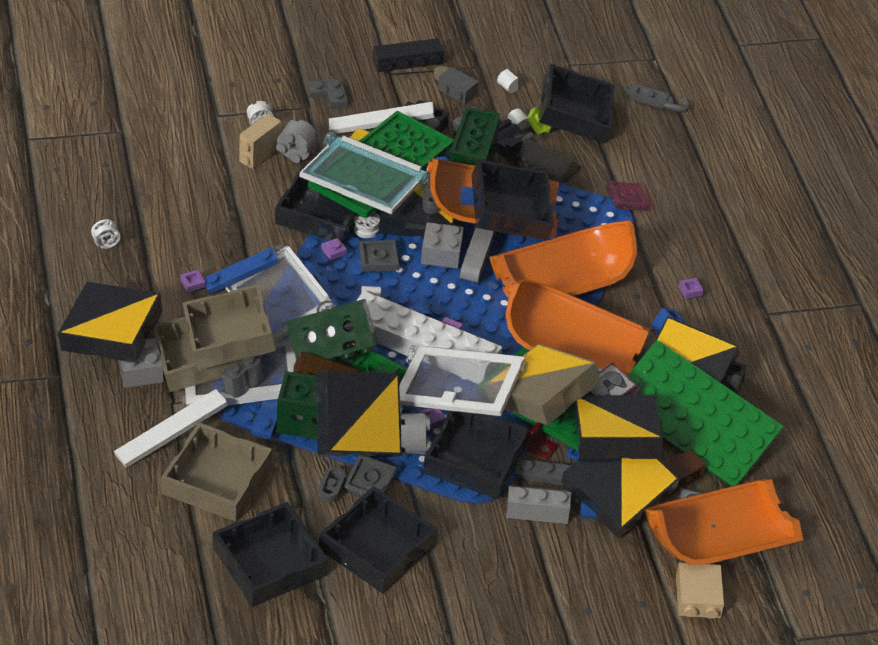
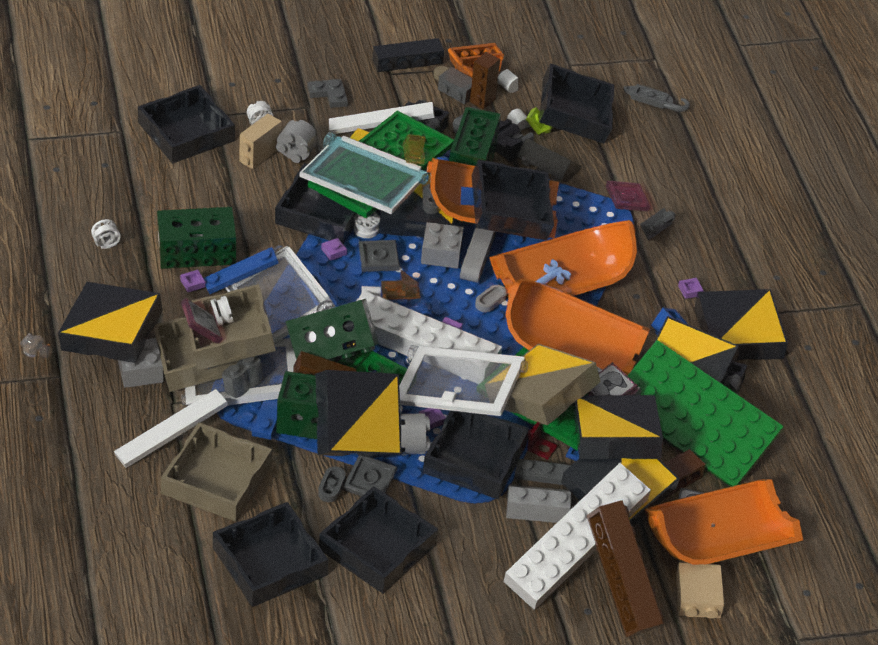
none -> clear animal [20,333,53,358]
none -> black tile [138,85,235,164]
none -> dark green piece [157,207,236,269]
none -> tile [181,298,223,344]
none -> white wheel [210,296,234,327]
none -> clear orange slope [381,270,420,300]
none -> clear yellow slope [403,134,426,164]
none -> orange wedge [448,43,504,77]
none -> reddish brown brick [470,52,500,109]
none -> light grey tile [475,285,507,312]
none -> white brick [504,463,651,610]
none -> light blue bar [535,259,571,285]
none -> reddish brown brick [586,500,663,638]
none -> dark grey hinge [640,208,676,240]
none -> black tile [694,289,788,361]

